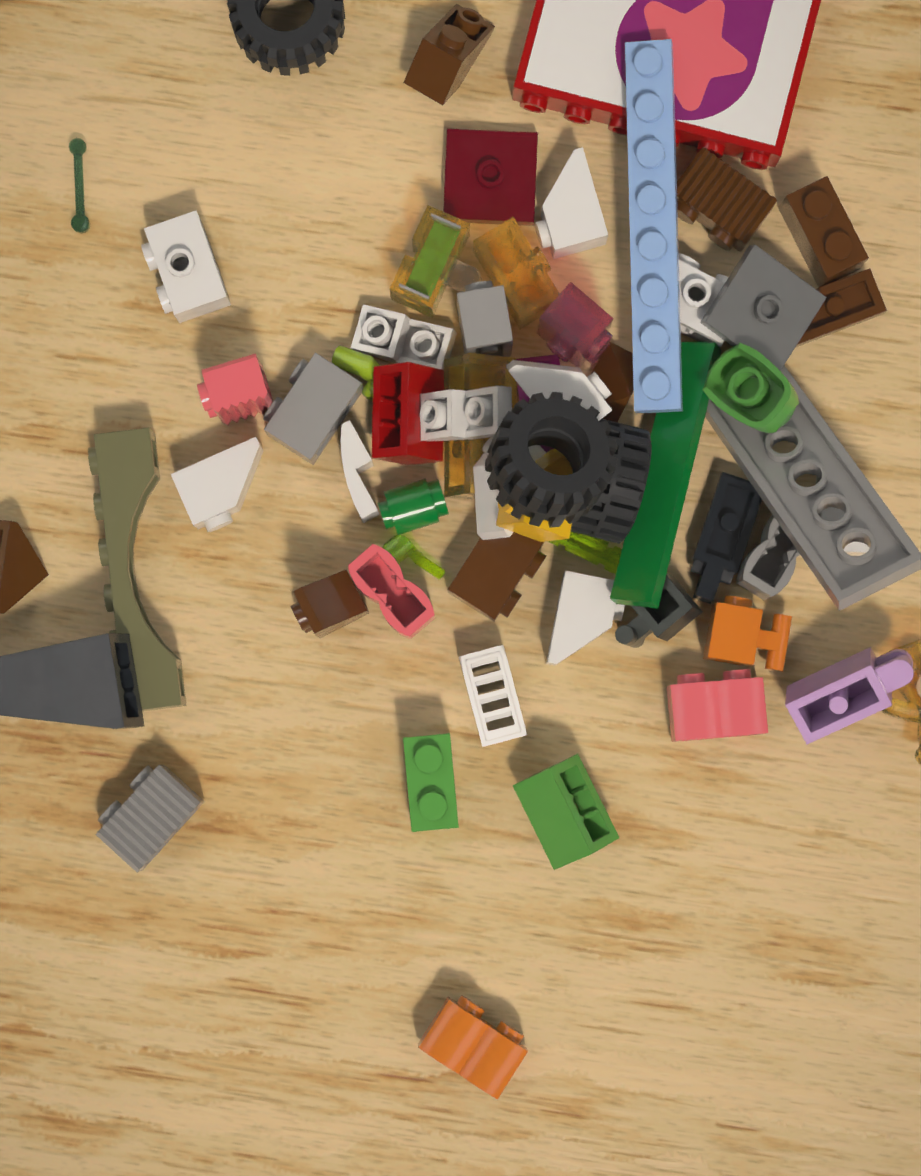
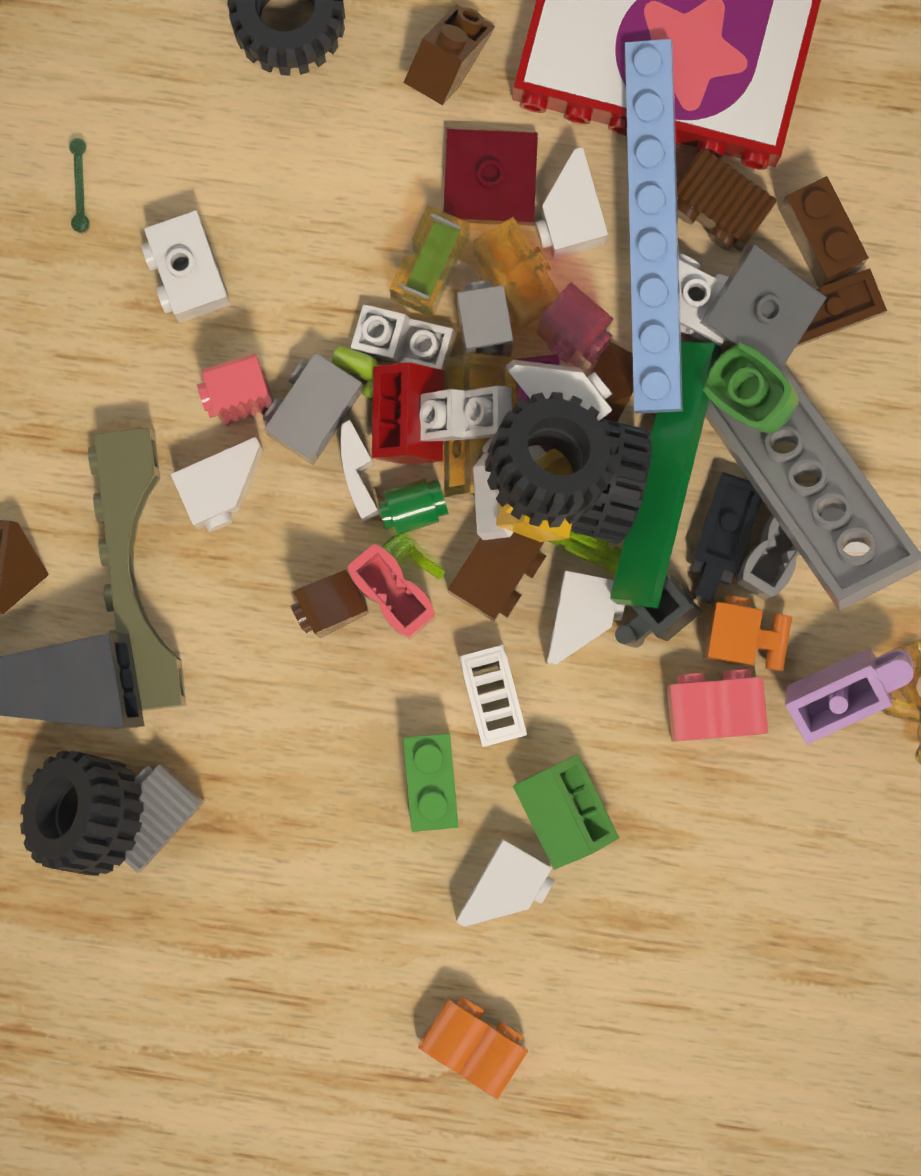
none -> black tyre [20,750,144,876]
none -> white slope [456,838,555,927]

